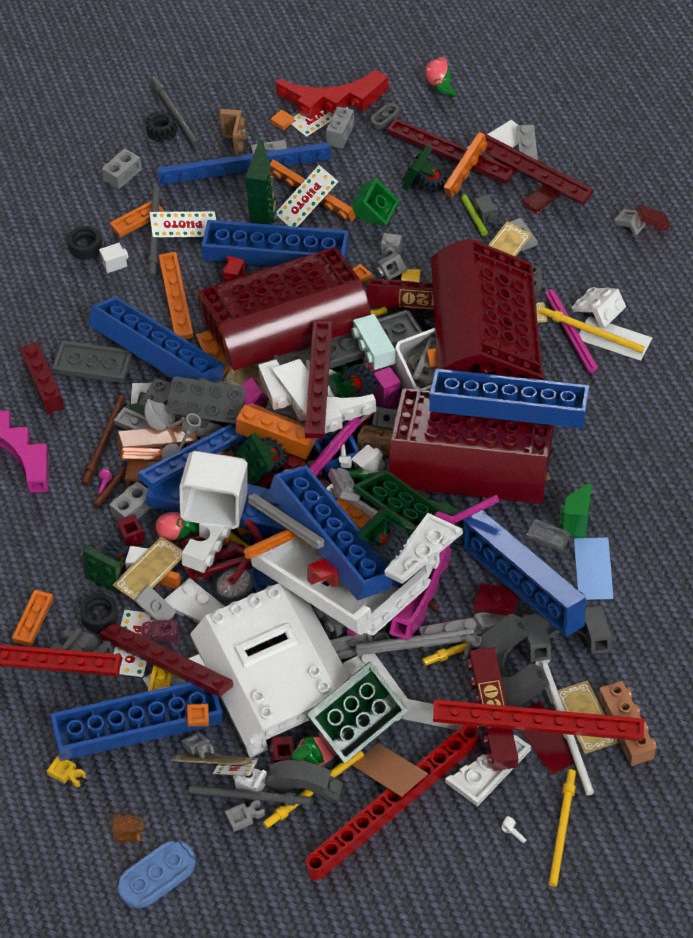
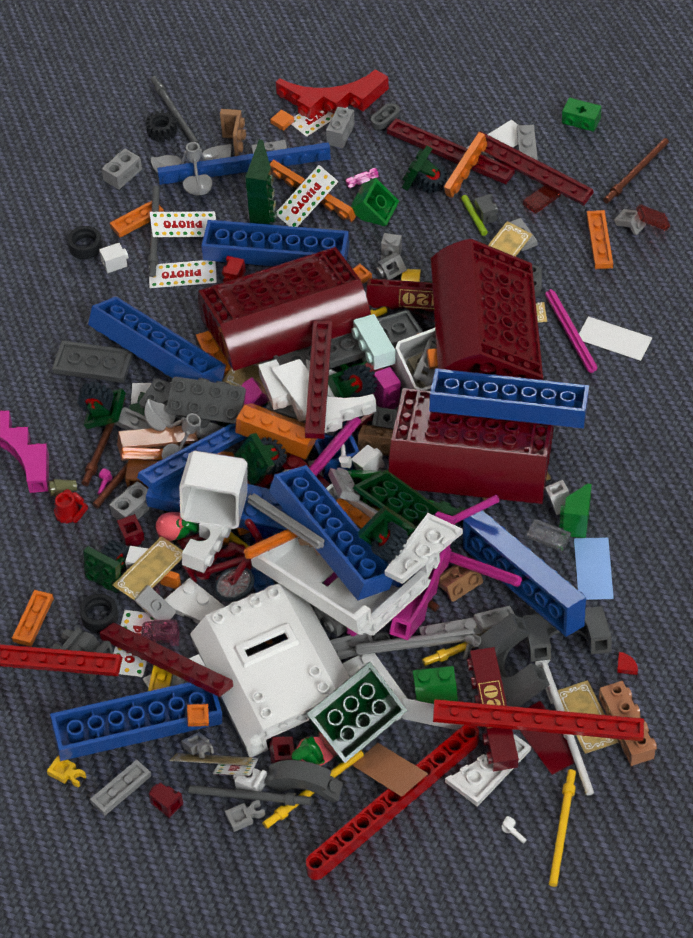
dark red brick [20,342,64,414] -> none
clear orange brick [113,813,145,843] -> none
medium blue tile [118,841,196,908] -> none
orange plate [159,252,194,340] -> none
red panel [307,558,338,587] -> none
coral hair [425,57,456,97] -> none
dark red plate [474,583,519,616] -> none
yellow bar [539,307,645,353] -> none
white bracket [572,287,626,328] -> none
none -> olive cone [48,479,77,498]
none -> red piece [54,489,88,524]
none -> plate [77,382,126,429]
none -> light grey plate [90,760,151,816]
none -> white sticker [149,260,217,288]
none -> dark red brick [149,782,183,818]
none -> light grey plant [151,142,232,195]
none -> axle [345,168,379,188]
none -> green slope [413,666,458,704]
none -> medium nougat bracket [438,565,483,602]
none -> dark pink axle [449,552,522,587]
none -> white brick [545,480,570,515]
none -> green brick [562,97,602,132]
none -> orange plate [587,210,613,269]
none -> copper bar [603,138,669,203]
none -> red tile [617,652,638,675]

